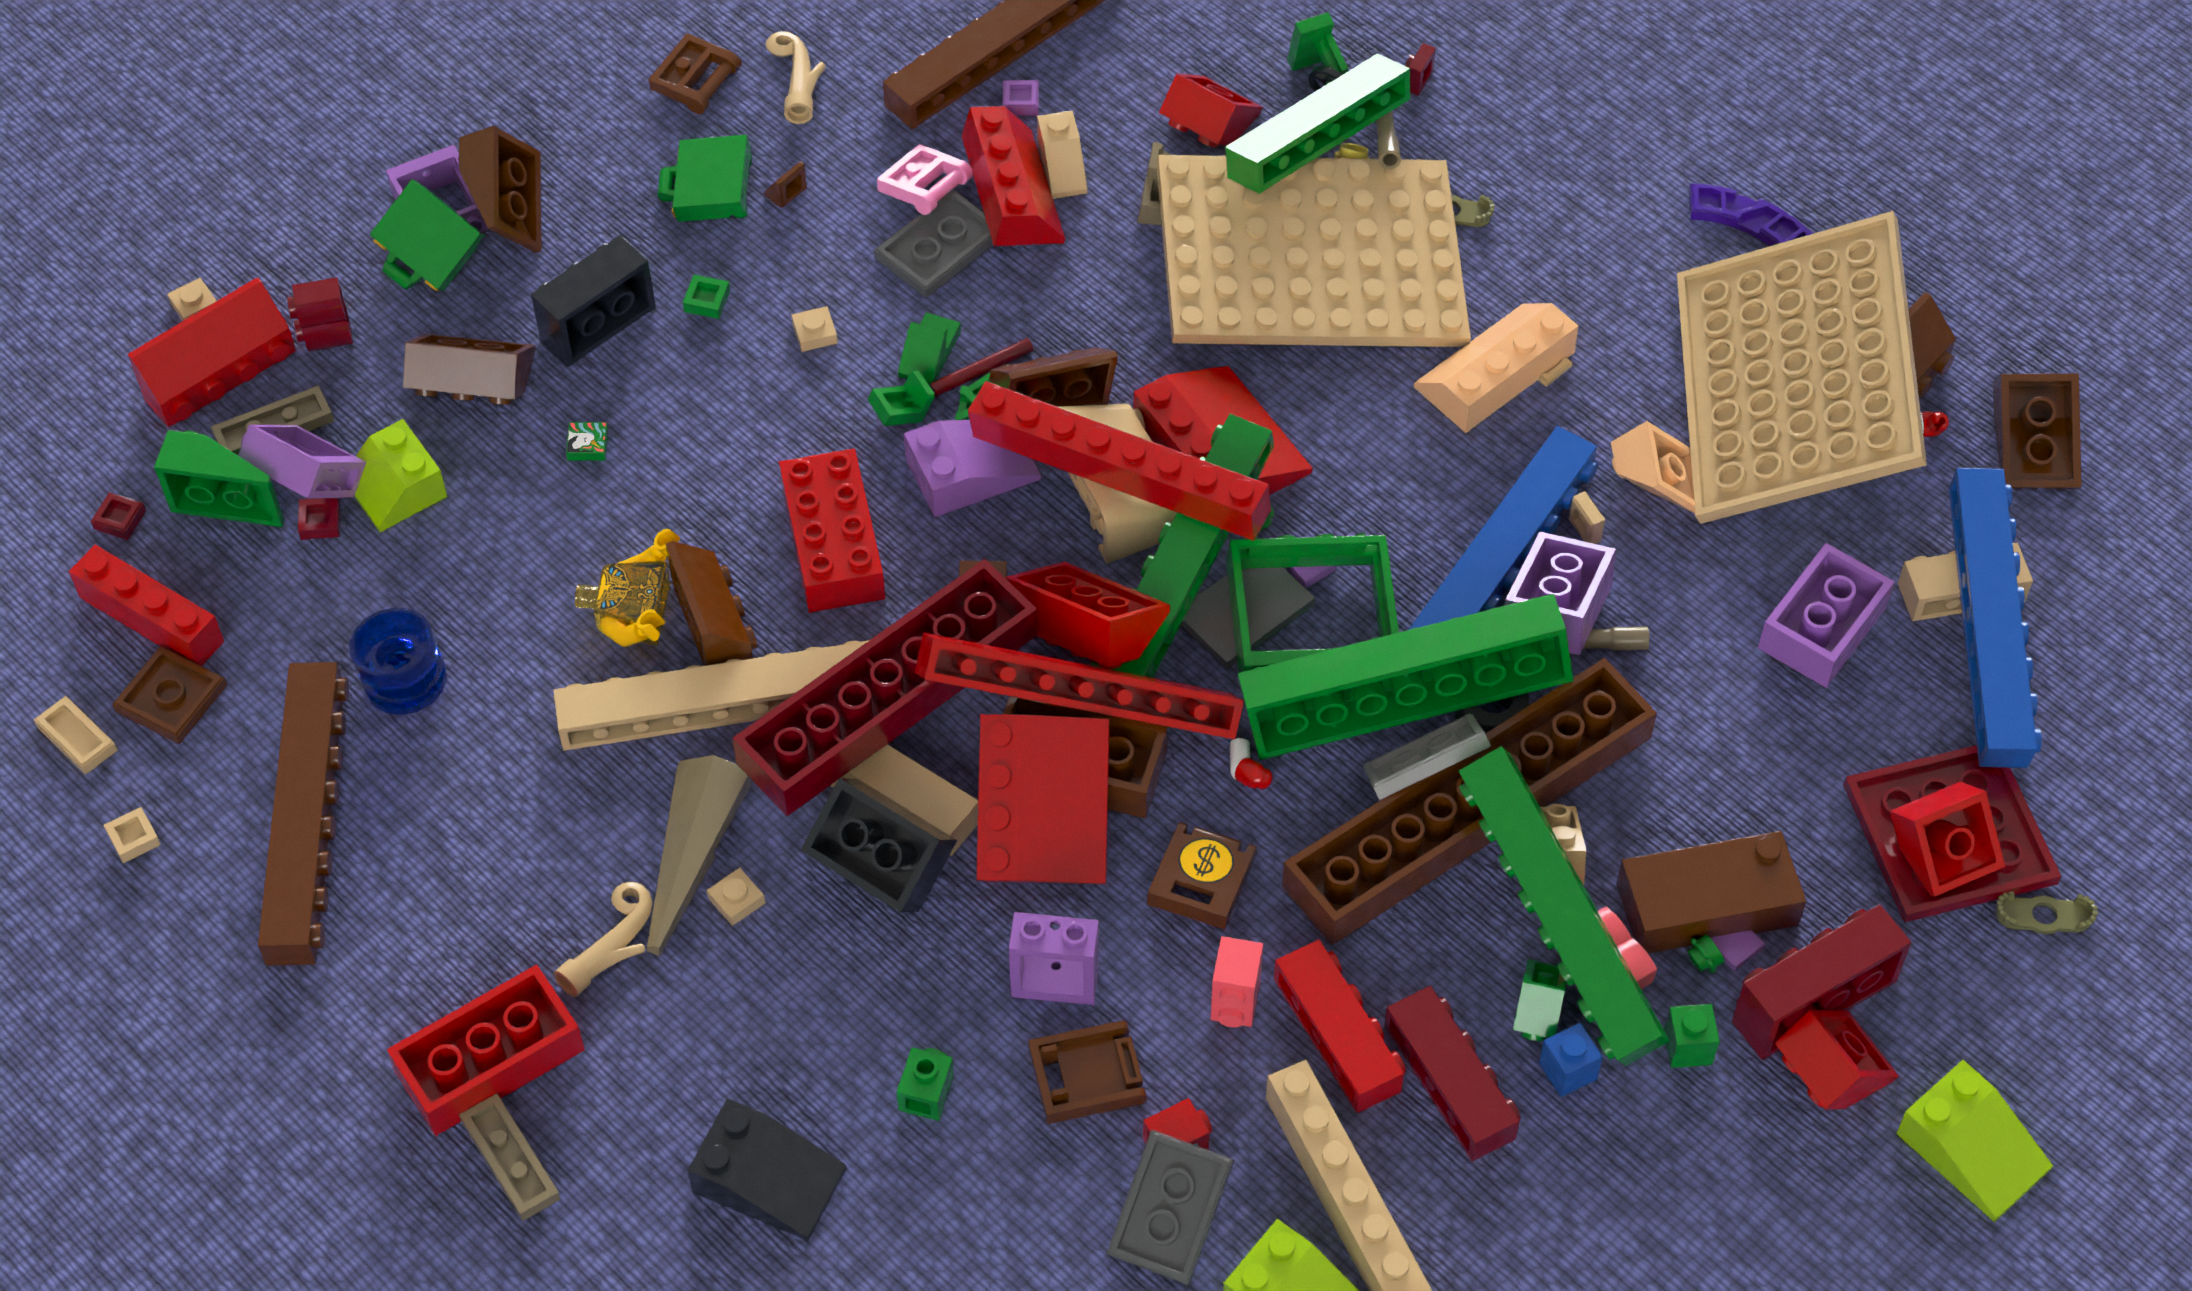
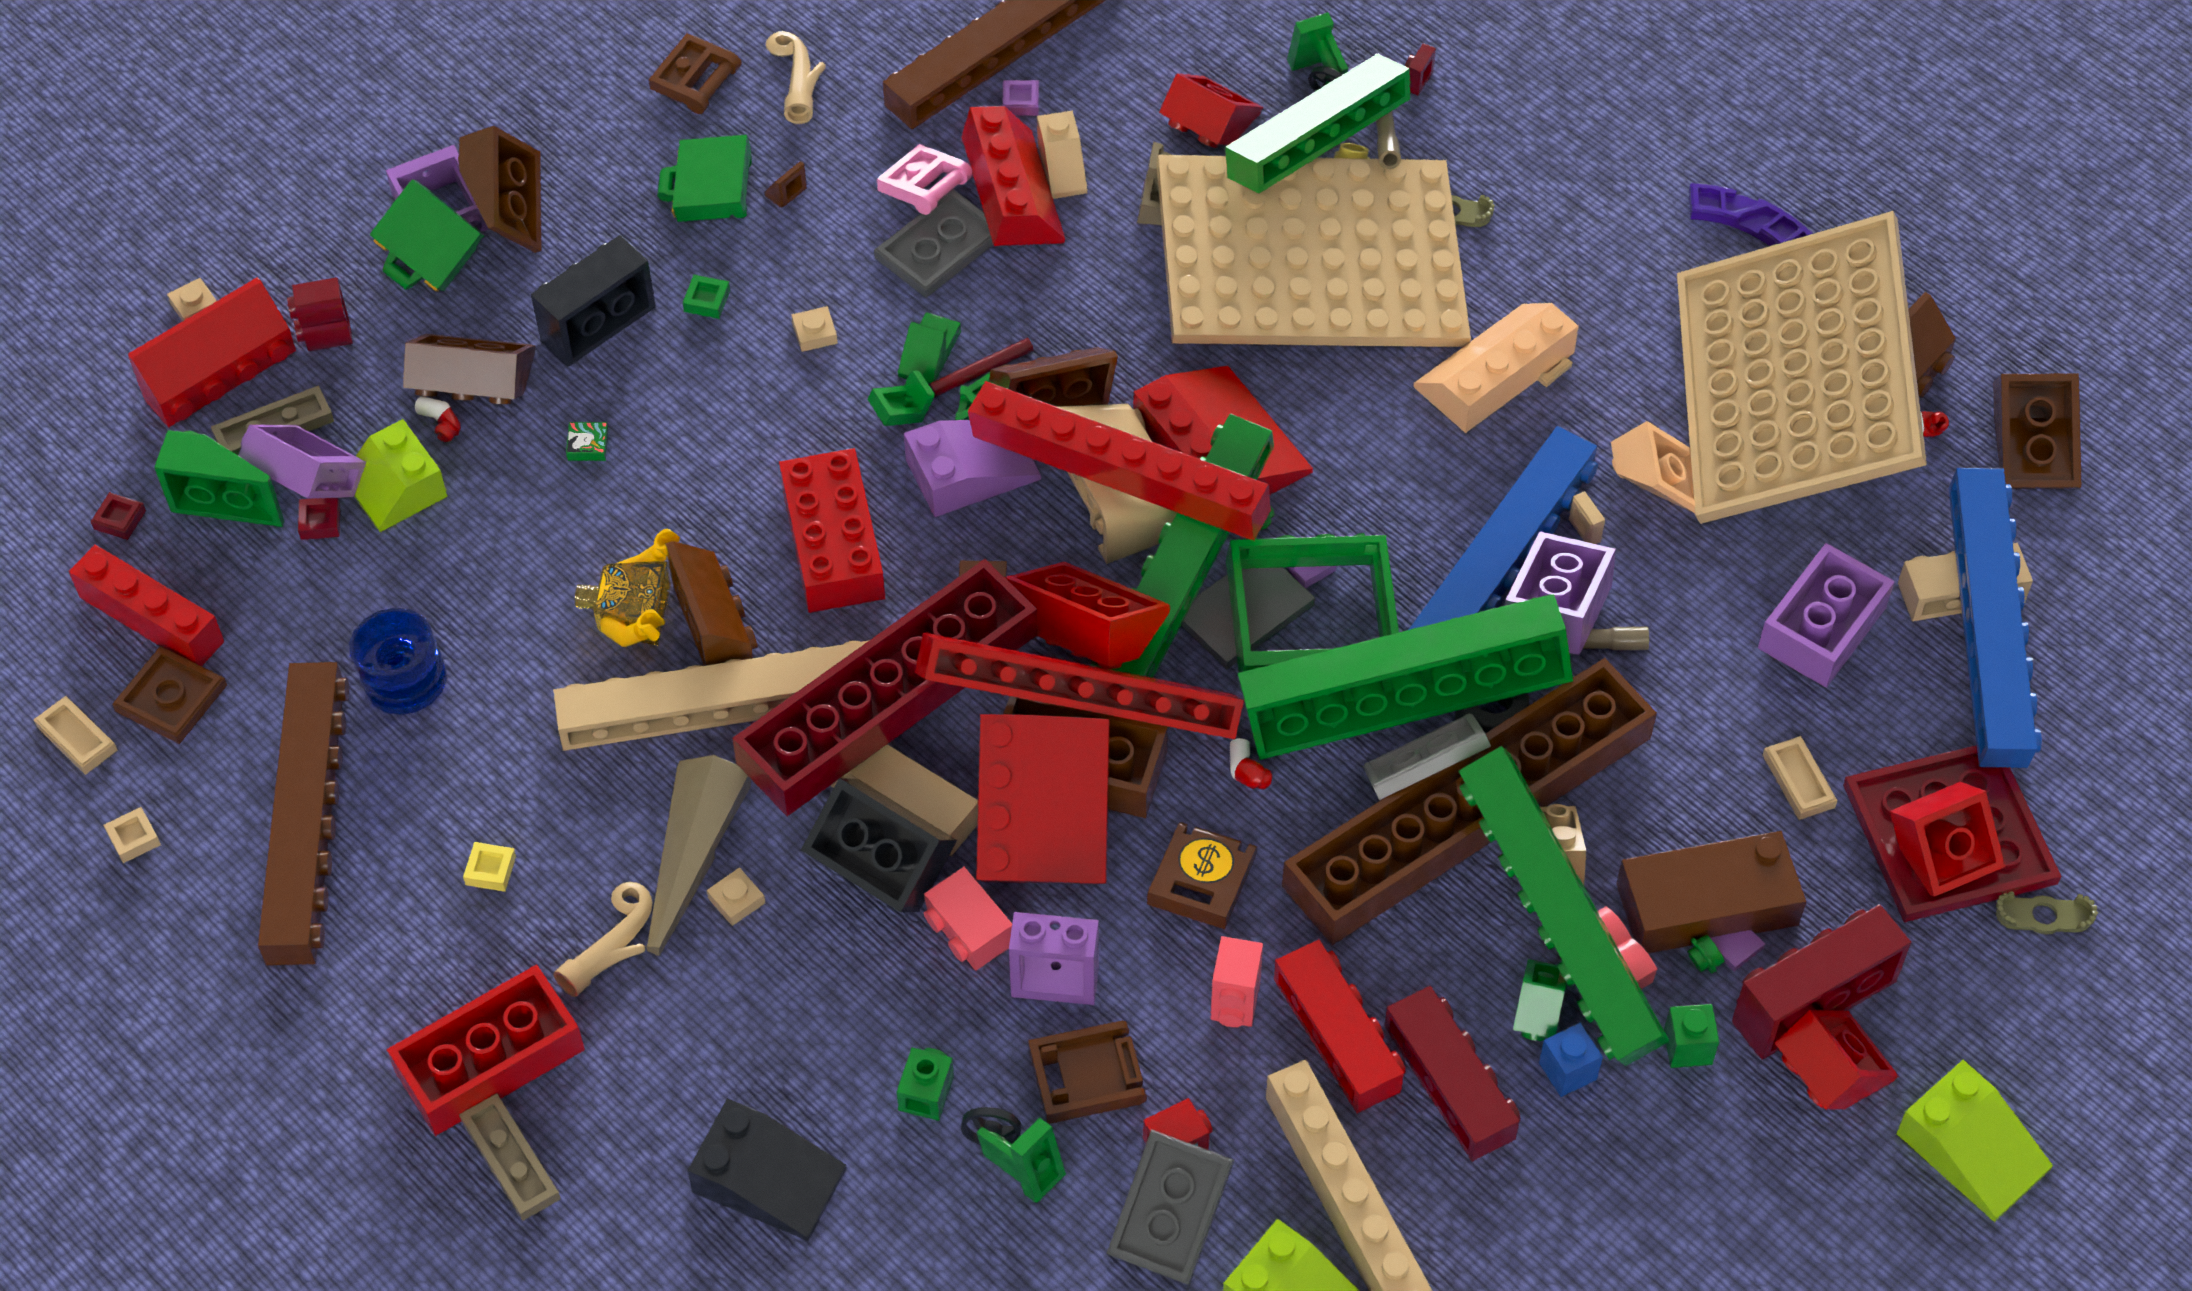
none -> arm [415,396,461,442]
none -> light yellow plate [463,842,516,892]
none -> coral brick [924,866,1012,971]
none -> green piece [961,1107,1066,1204]
none -> tan tile [1763,736,1837,820]

